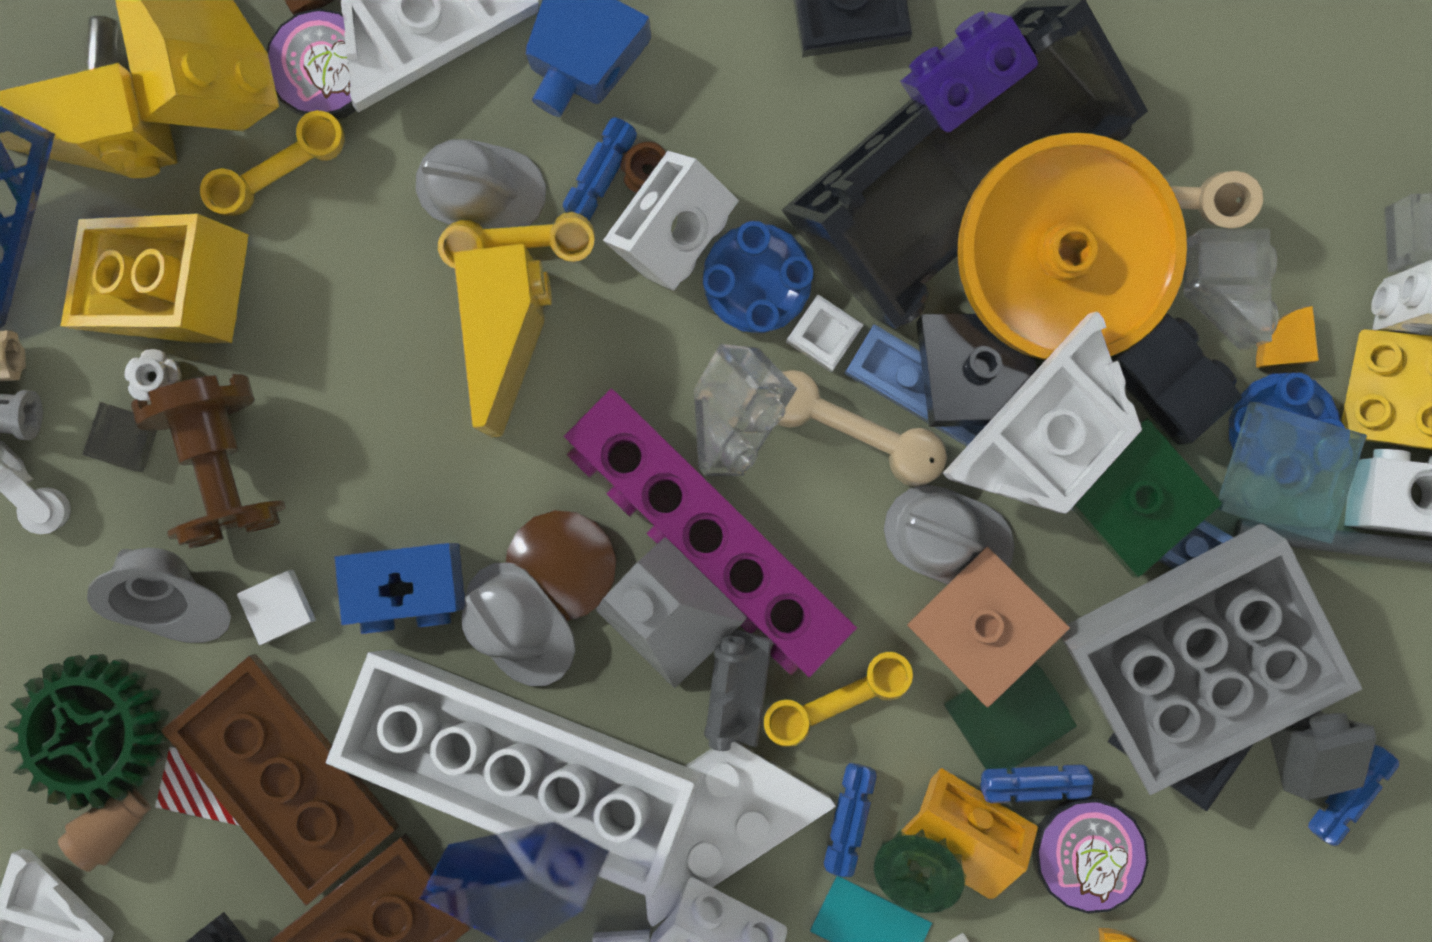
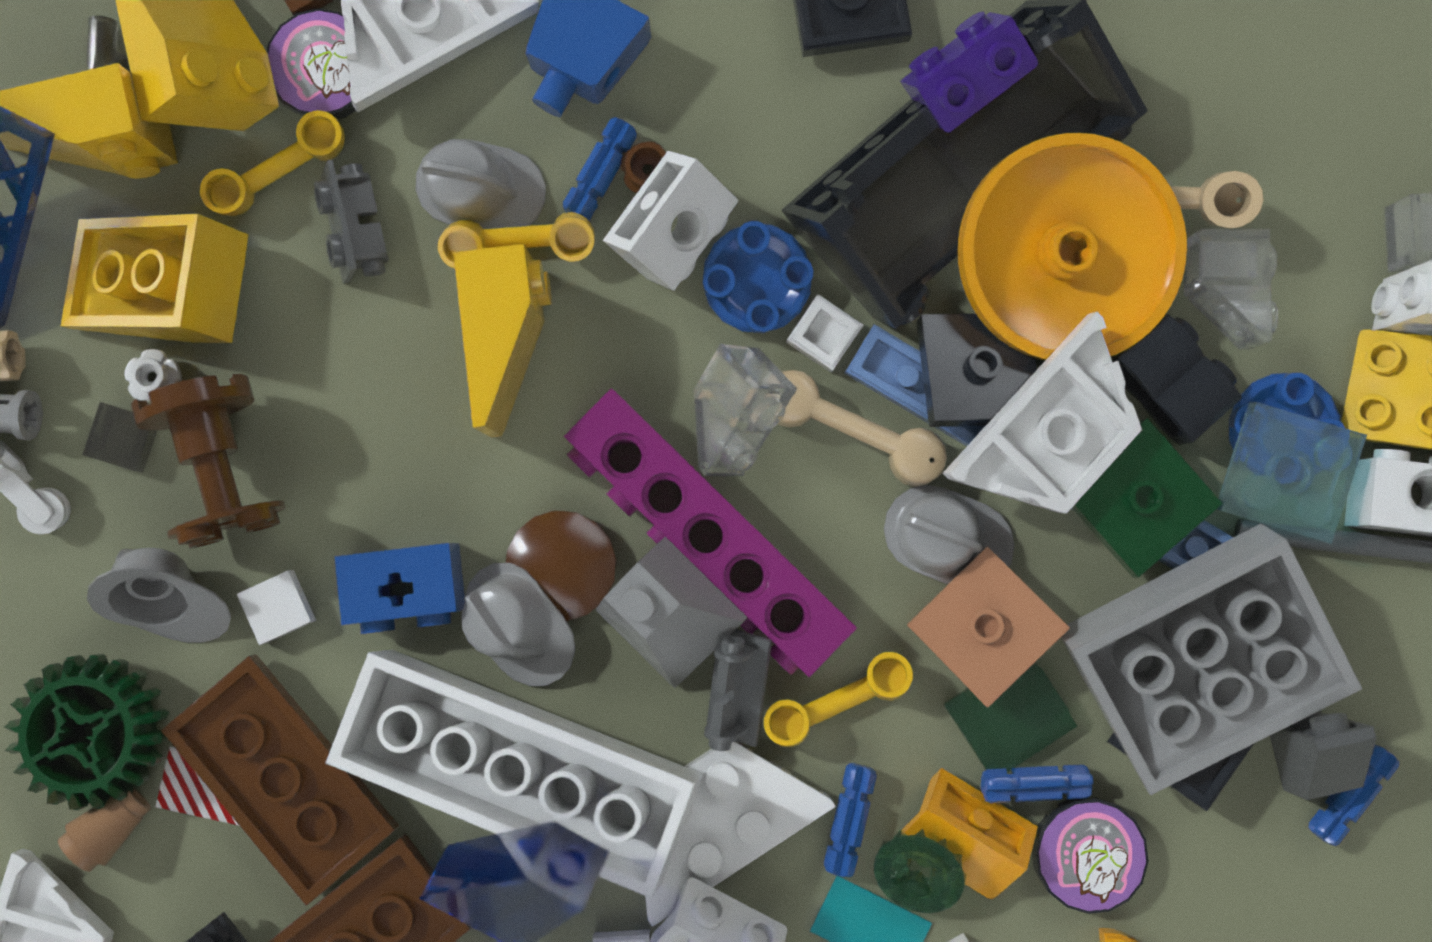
light orange tile [1256,306,1319,368] -> none
none -> dark grey hinge [314,160,389,284]

